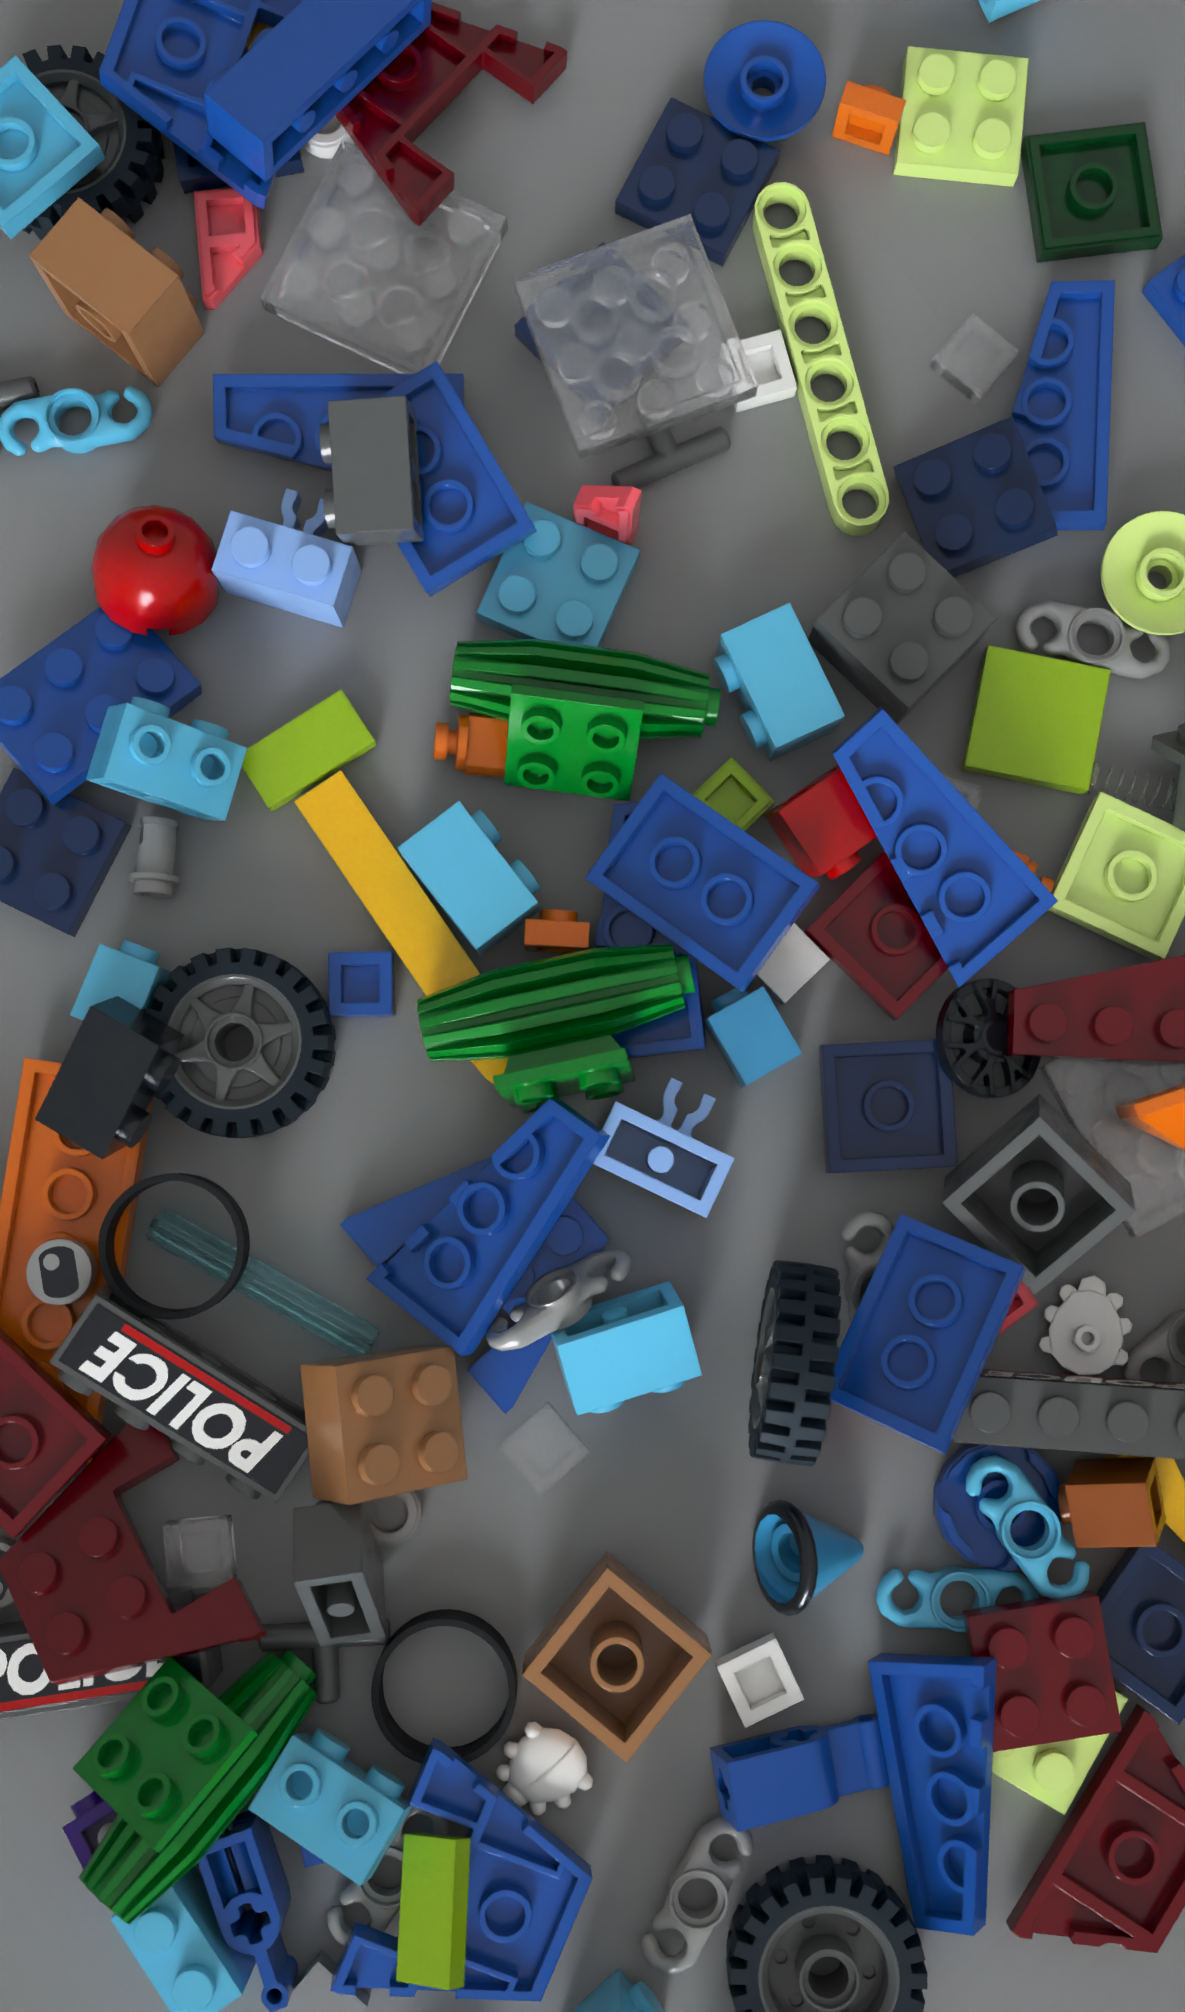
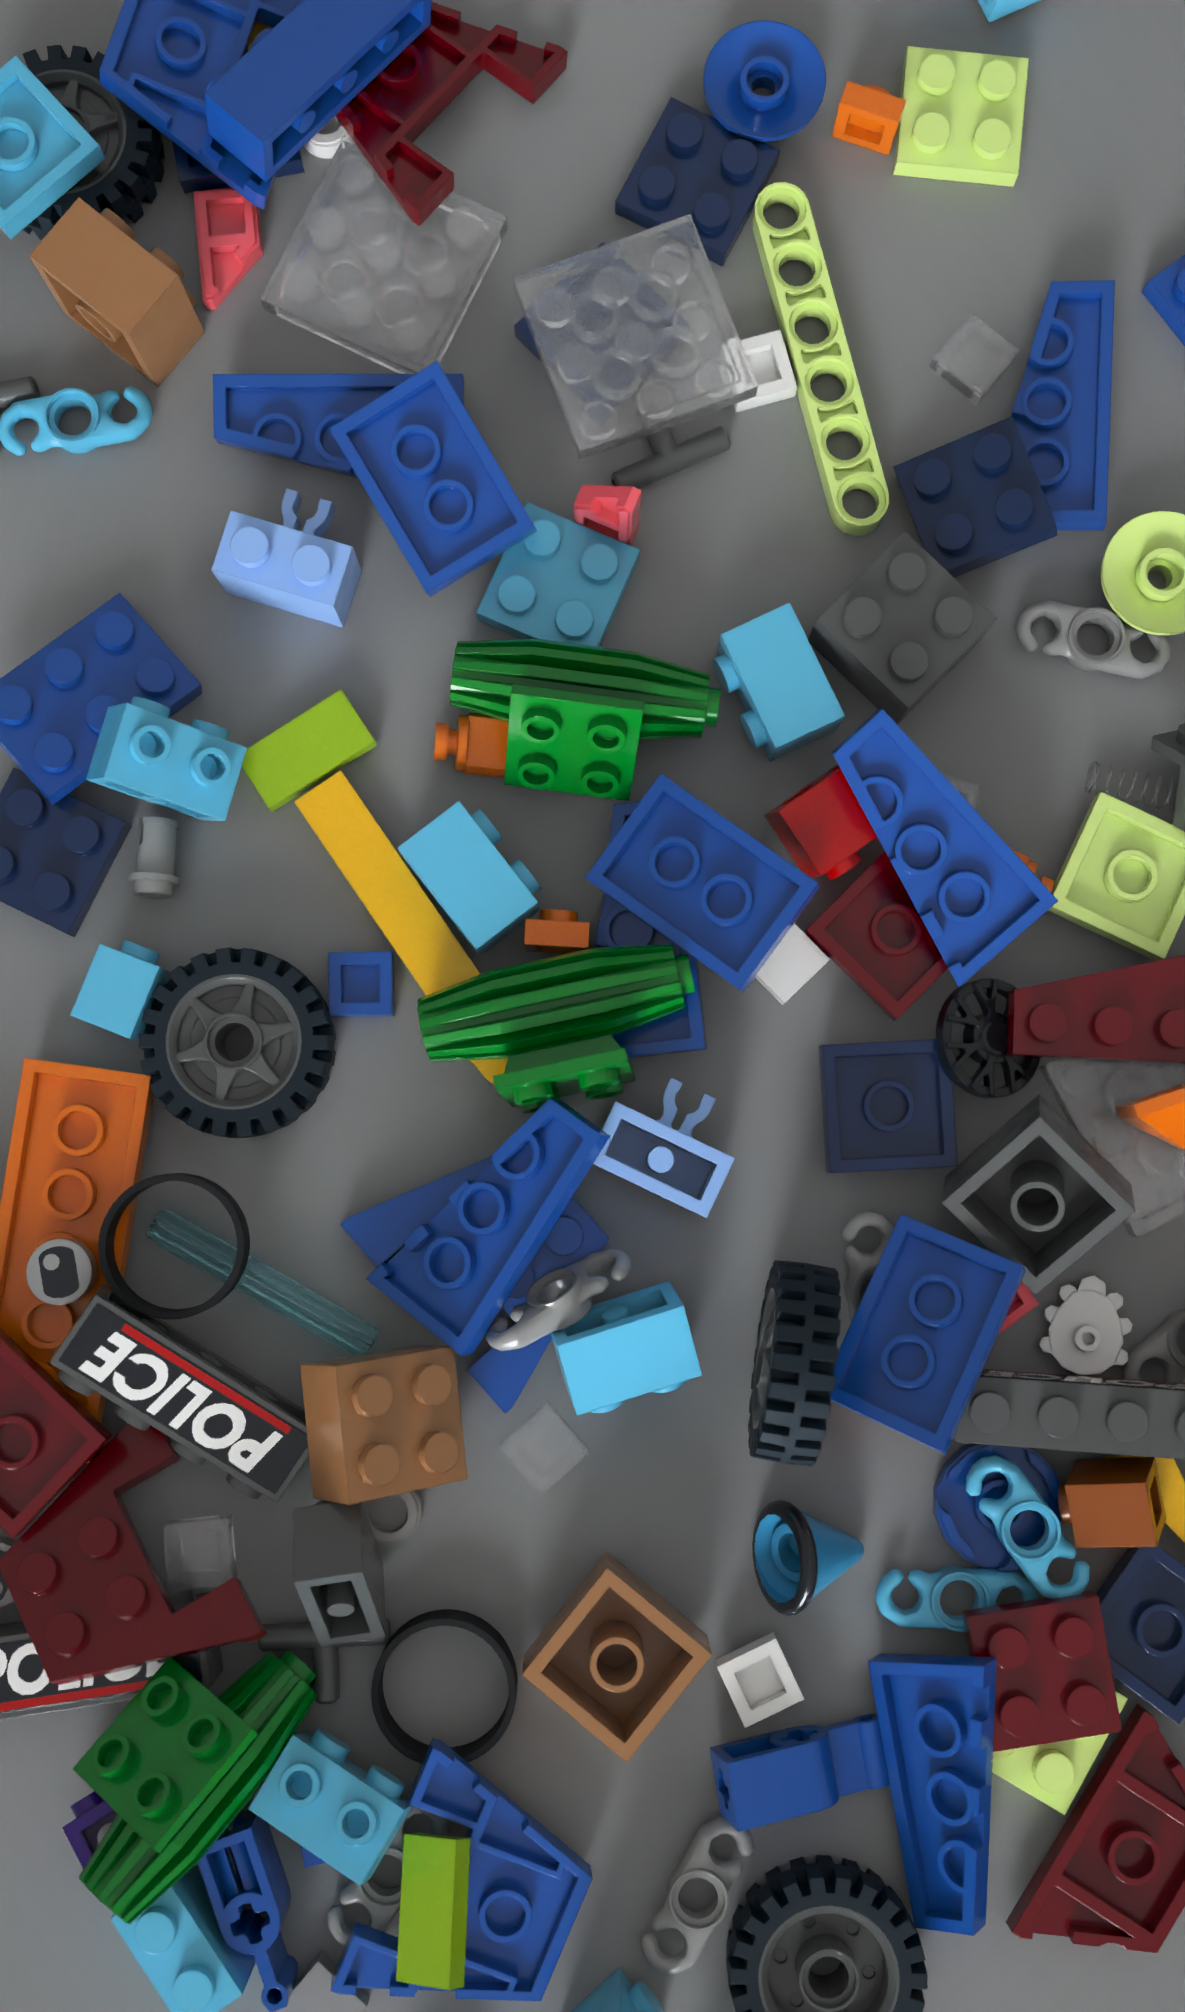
black brick [35,996,184,1159] -> none
red cylinder [91,505,220,636] -> none
dark grey brick [319,396,424,546] -> none
white piece [495,1722,593,1816] -> none
lime tile [692,757,775,832] -> none
dark azure brick [704,986,802,1088] -> none
lime tile [961,645,1111,795] -> none
dark green tile [1021,122,1163,263] -> none

